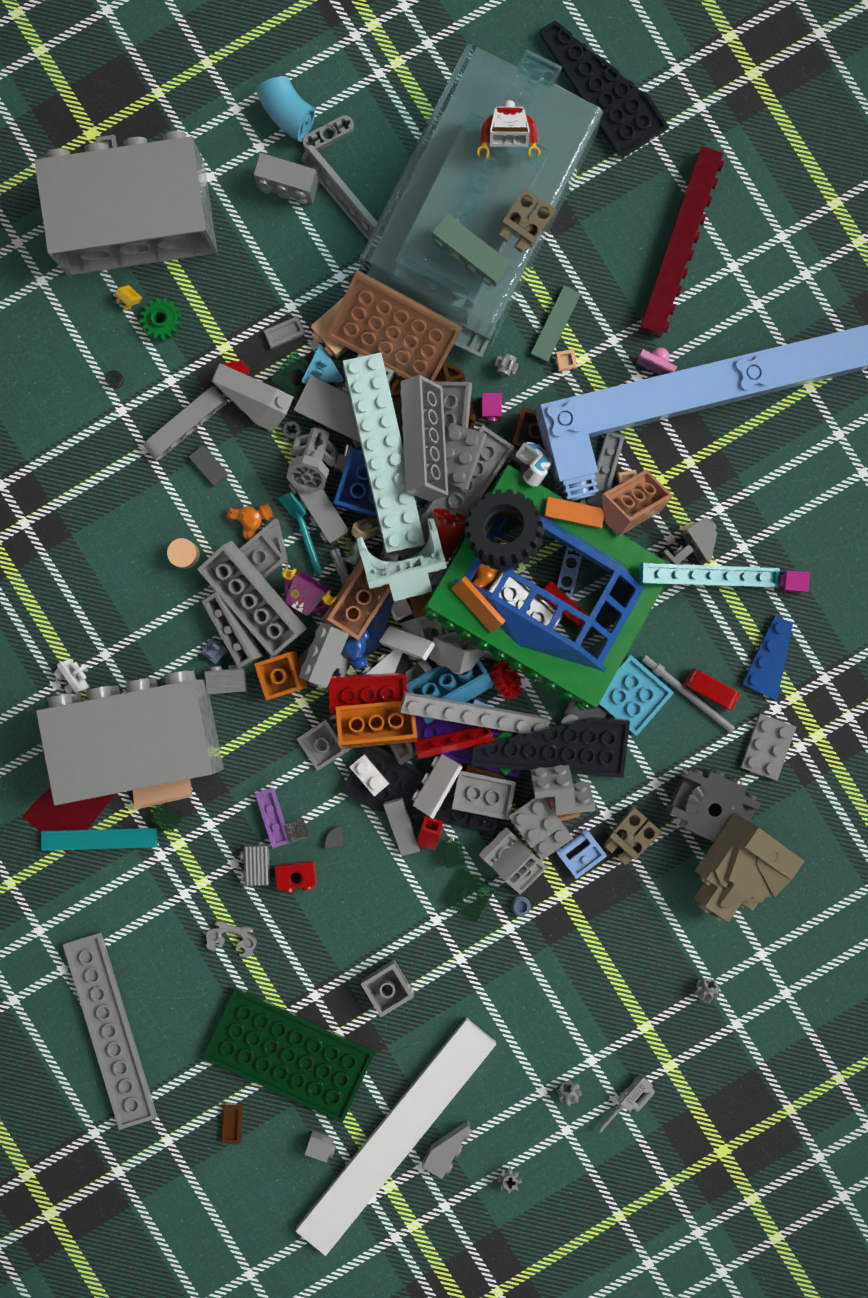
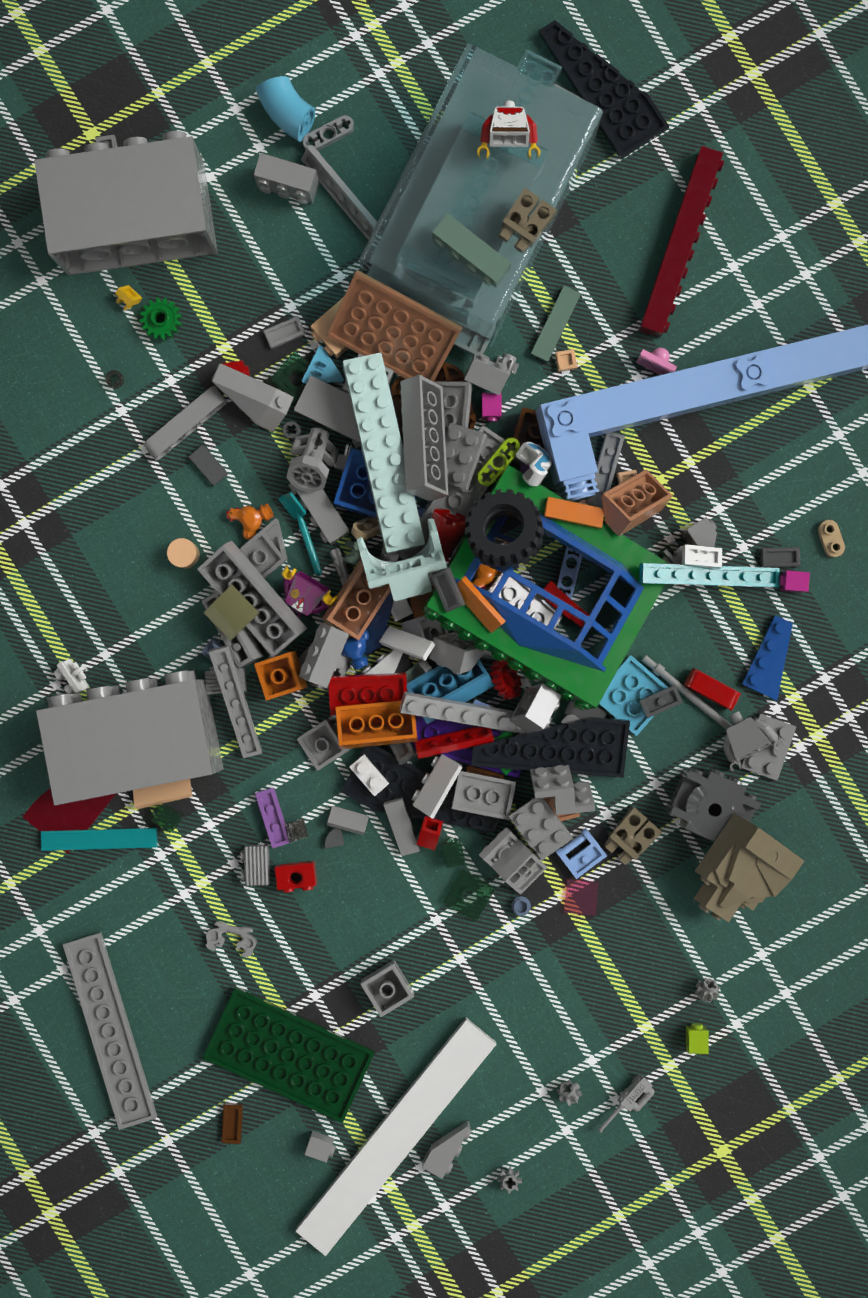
none -> olive slope [204,585,259,641]
none -> light grey plate [209,645,262,758]
none -> light grey tile [327,806,369,835]
none -> dark grey tile [431,567,466,613]
none -> light grey brick [464,354,510,395]
none -> lime beam [477,438,520,486]
none -> light grey brick [509,683,561,733]
none -> clear pink piece [564,878,599,916]
none -> dark grey plate [639,685,683,718]
none -> white tile [682,544,722,569]
none -> lime brick [686,1023,709,1054]
none -> light grey torso [723,712,785,771]
none -> dark grey tile [760,547,800,568]
none -> tan plate [818,520,845,558]

